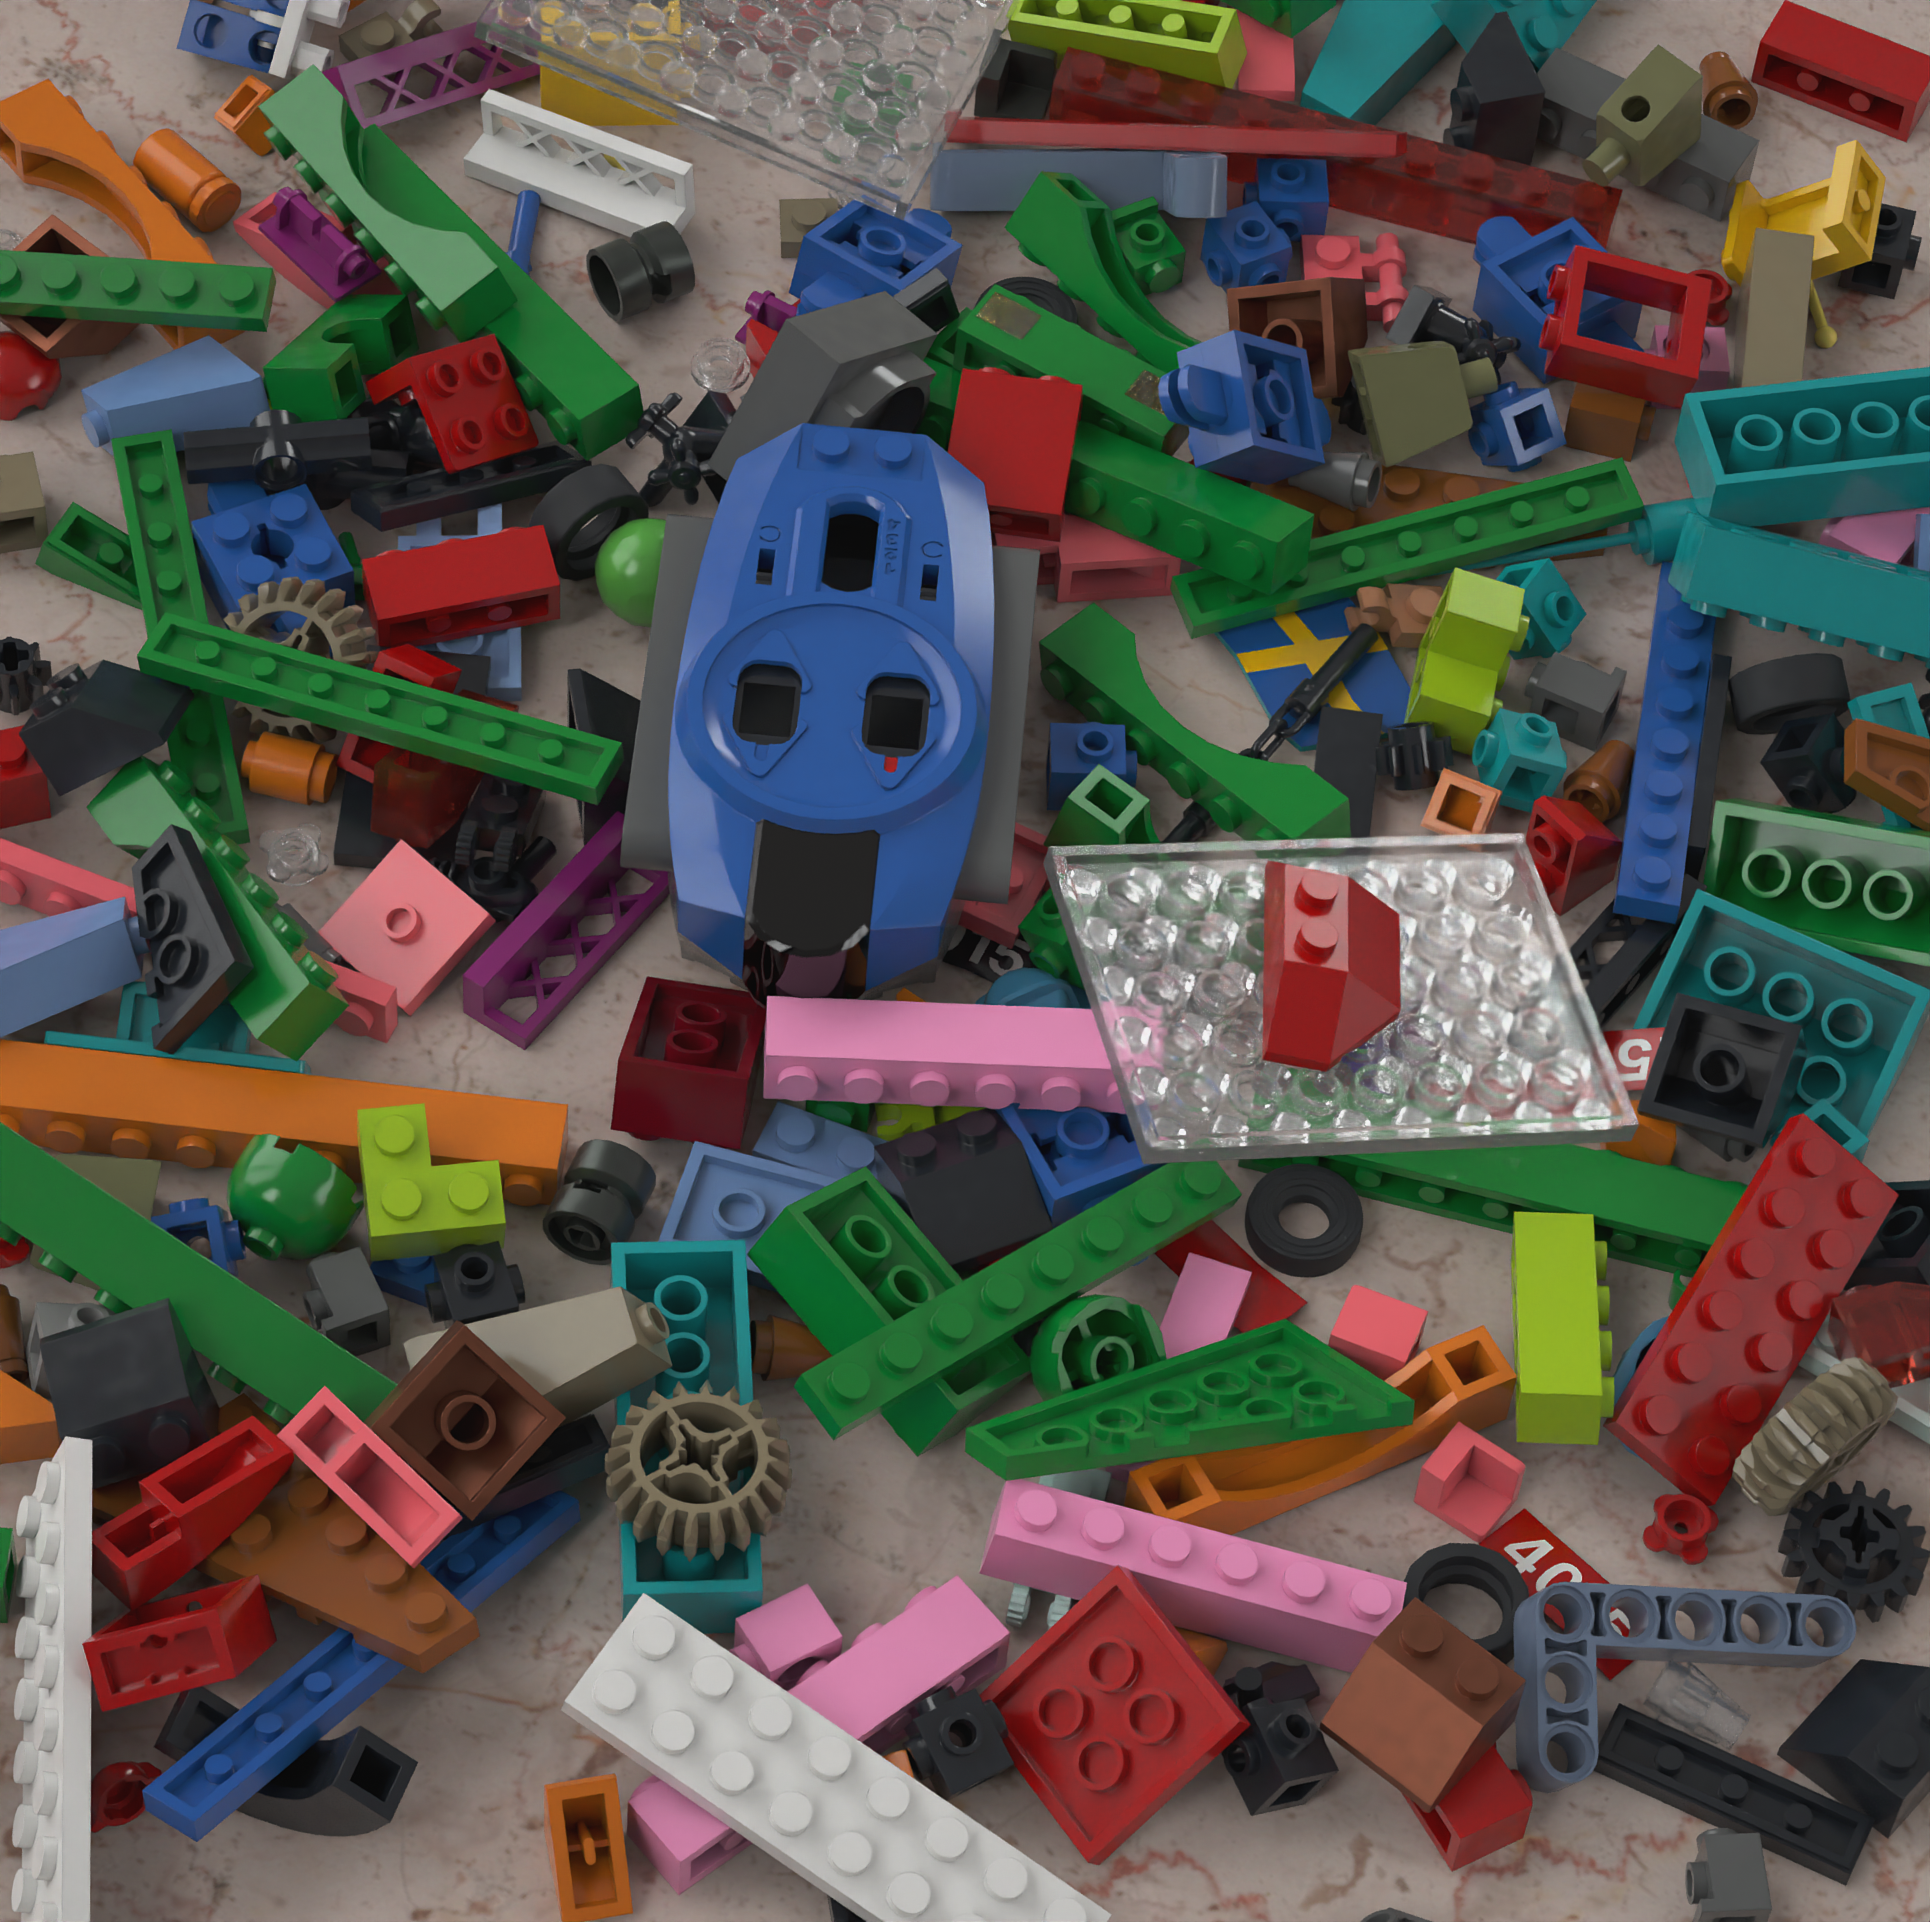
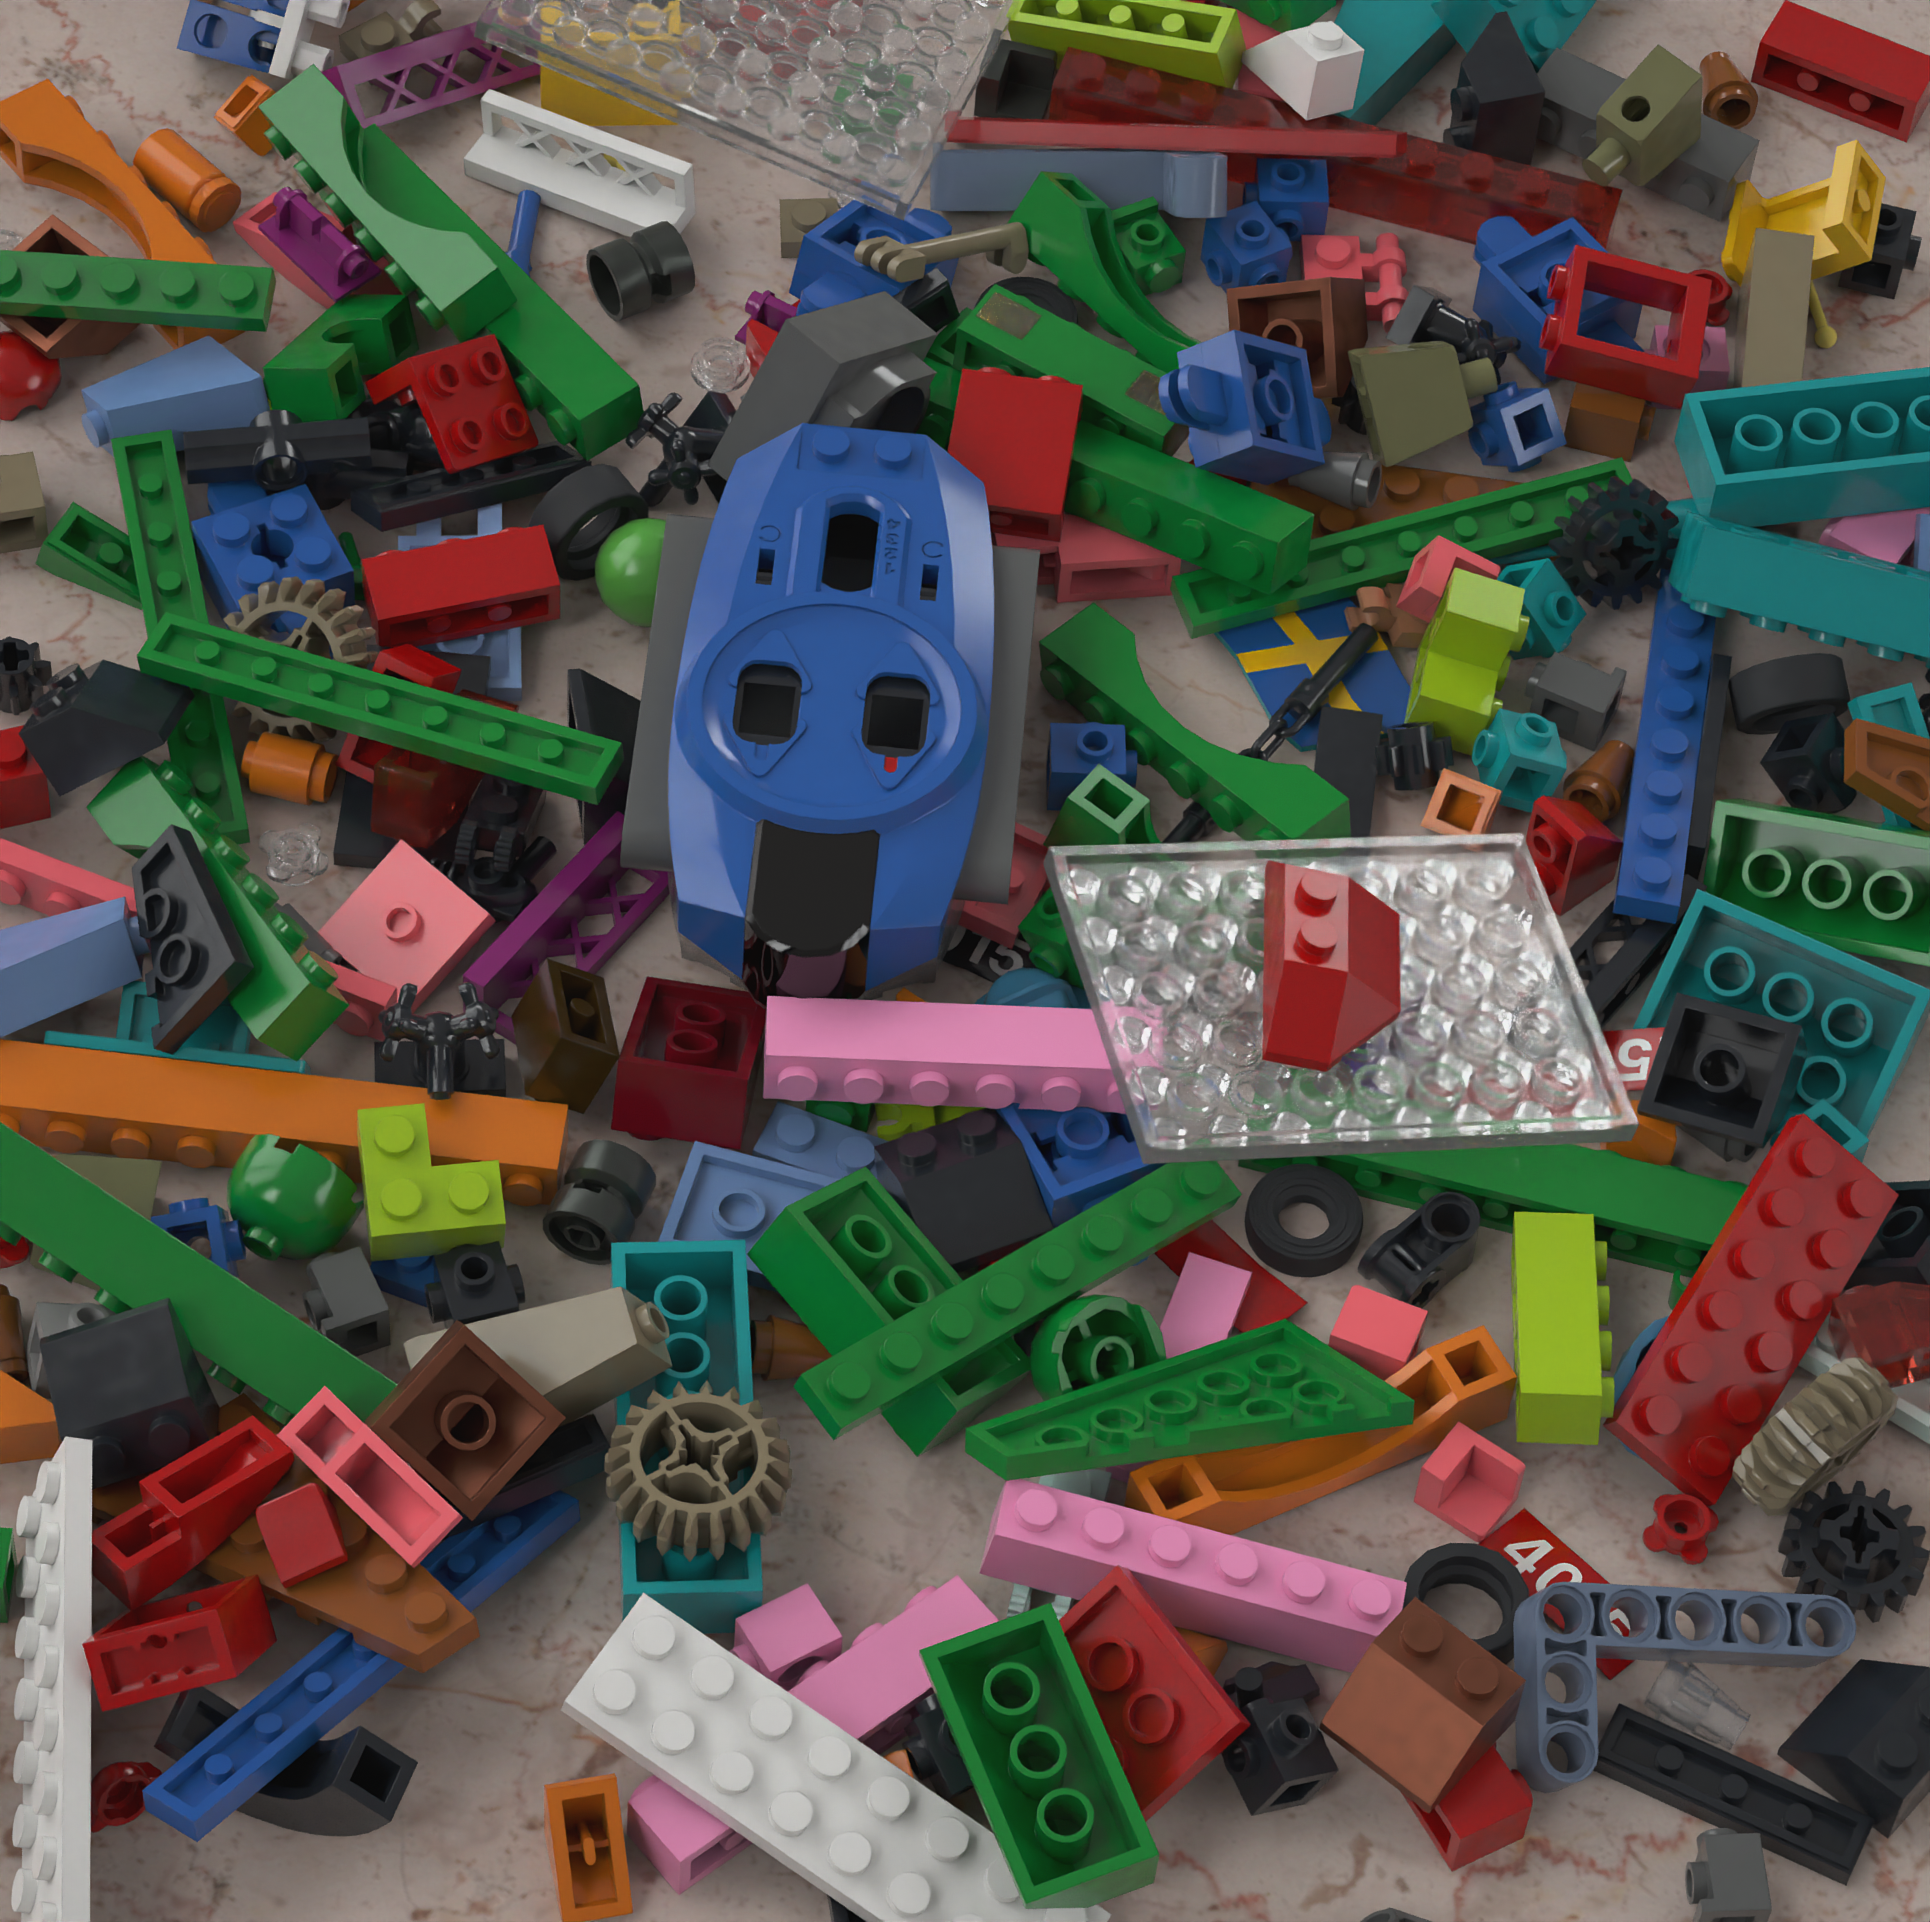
none -> red slope [255,1483,348,1589]
none -> black piece [374,982,506,1100]
none -> dark brown brick [511,958,620,1114]
none -> dark tan hinge [854,222,1029,283]
none -> green slope [919,1603,1160,1909]
none -> white slope [1241,21,1364,121]
none -> black piece [1358,1192,1481,1308]
none -> coral panel [1396,535,1501,623]
none -> black gear [1548,476,1679,610]

